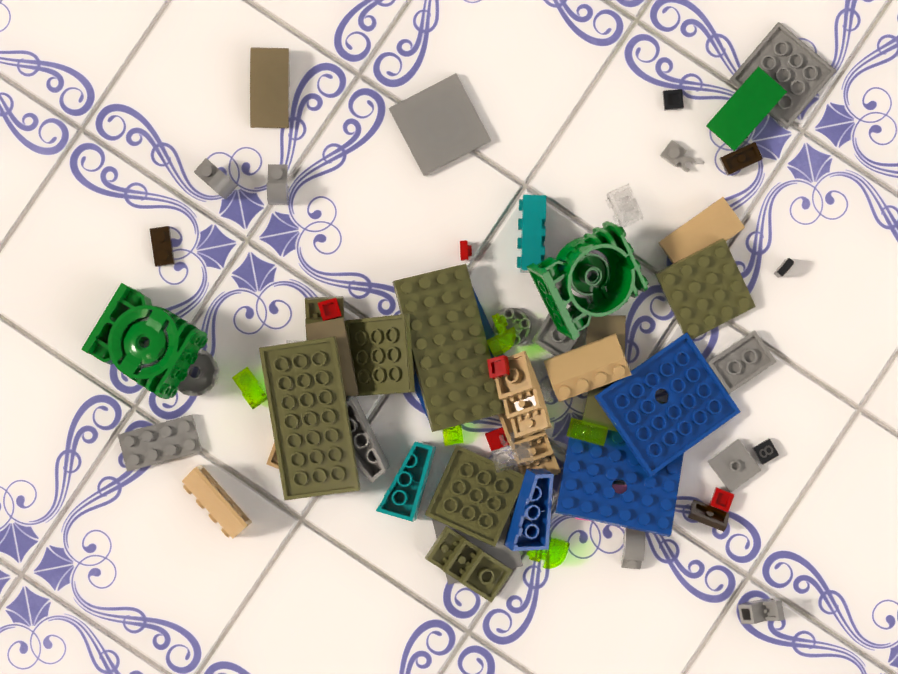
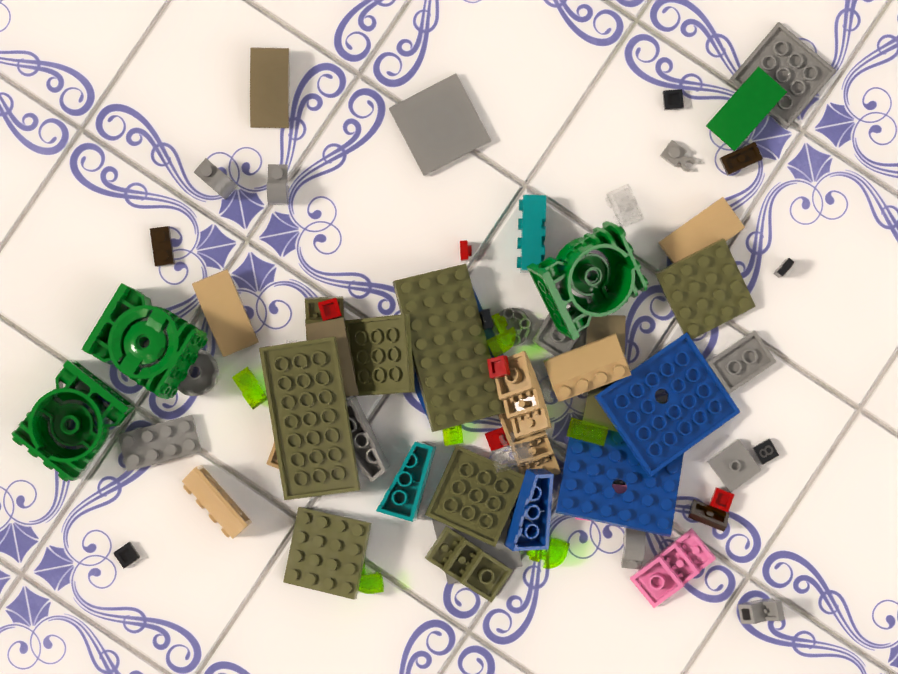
none -> green brick [11,360,136,482]
none -> black tile [113,542,140,569]
none -> tan slope [192,269,259,357]
none -> olive plate [283,507,372,600]
none -> clear neon green brick [358,561,385,594]
none -> black tile [479,308,493,330]
none -> bright pink slope [630,528,716,608]

